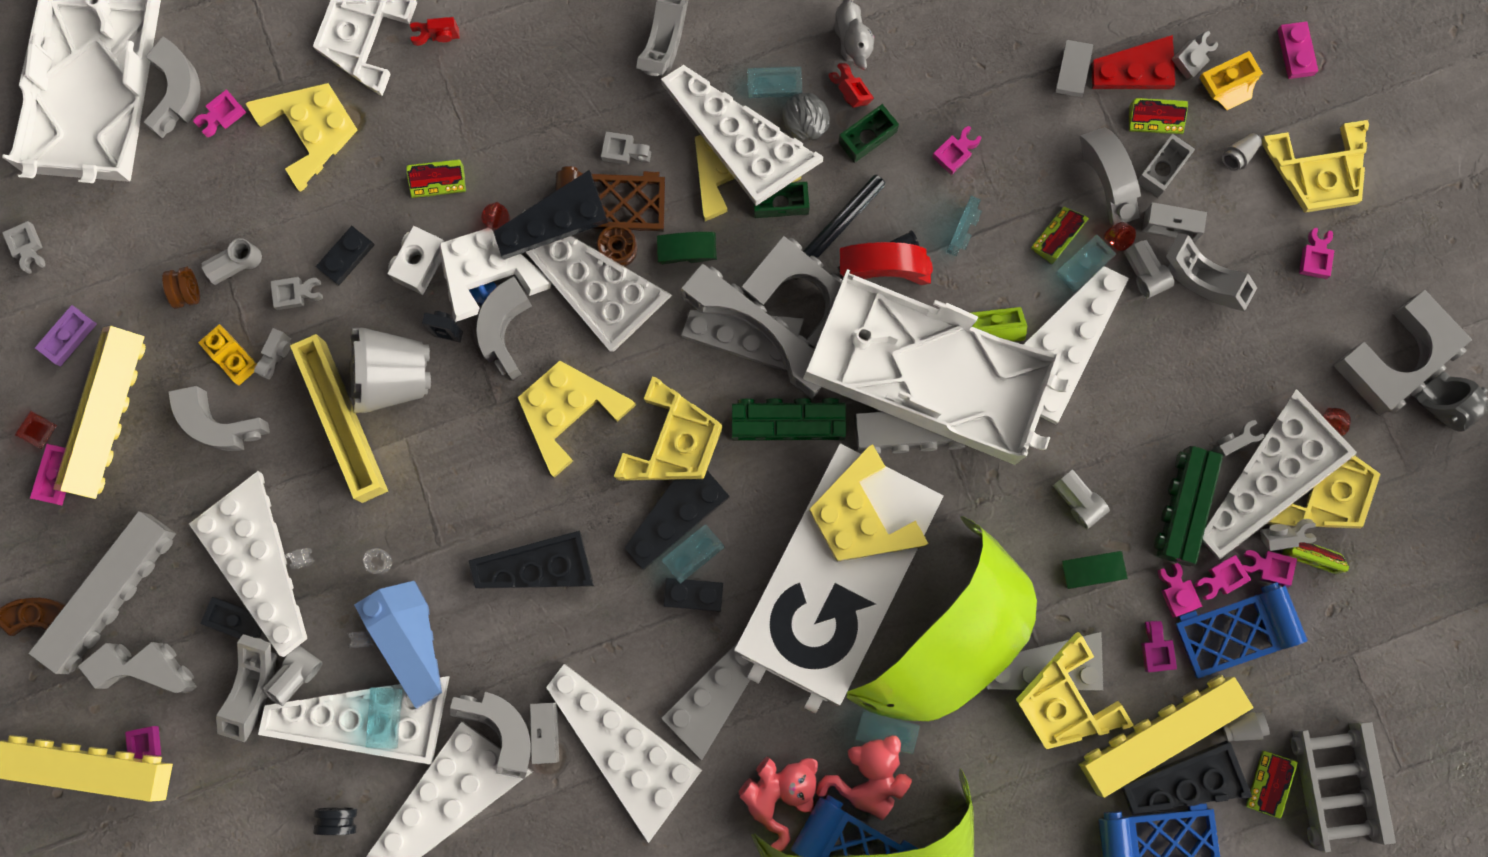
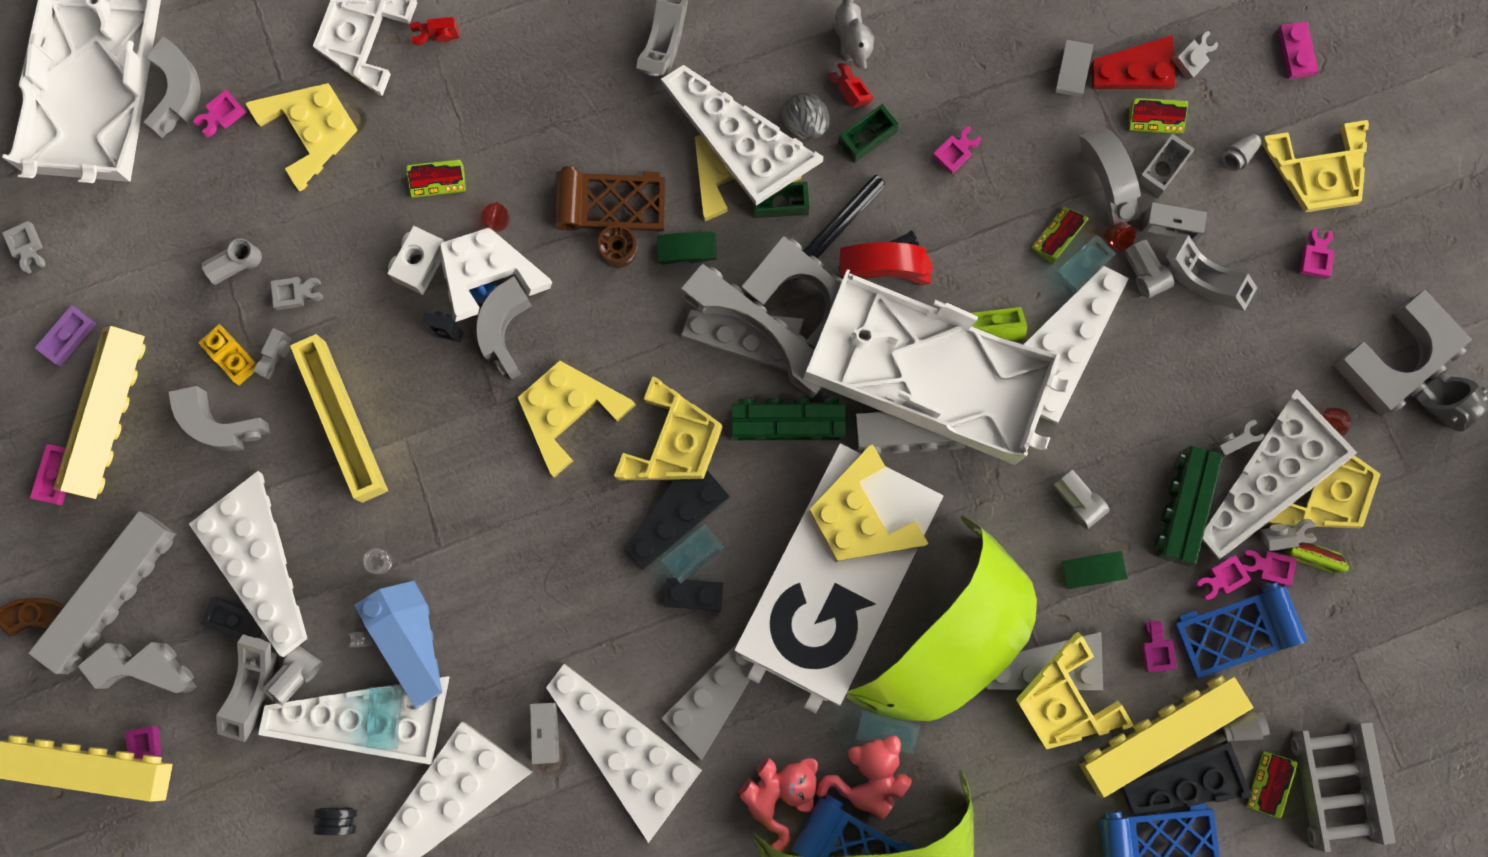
clear red slope [15,410,57,449] -> none
reddish brown wheel [162,266,200,309] -> none
clear bush [286,548,315,570] -> none
black plate [315,225,375,286] -> none
light grey cone [350,328,431,413] -> none
light grey arch [450,692,531,779] -> none
black wing [469,530,595,589] -> none
black wing [493,170,608,260] -> none
white wing [522,210,672,351] -> none
light grey plate [601,131,652,165] -> none
clear light blue plate [747,67,802,98] -> none
clear light blue plate [947,196,982,256] -> none
dark pink plate [1158,563,1202,617] -> none
yellow slope [1199,51,1263,110] -> none

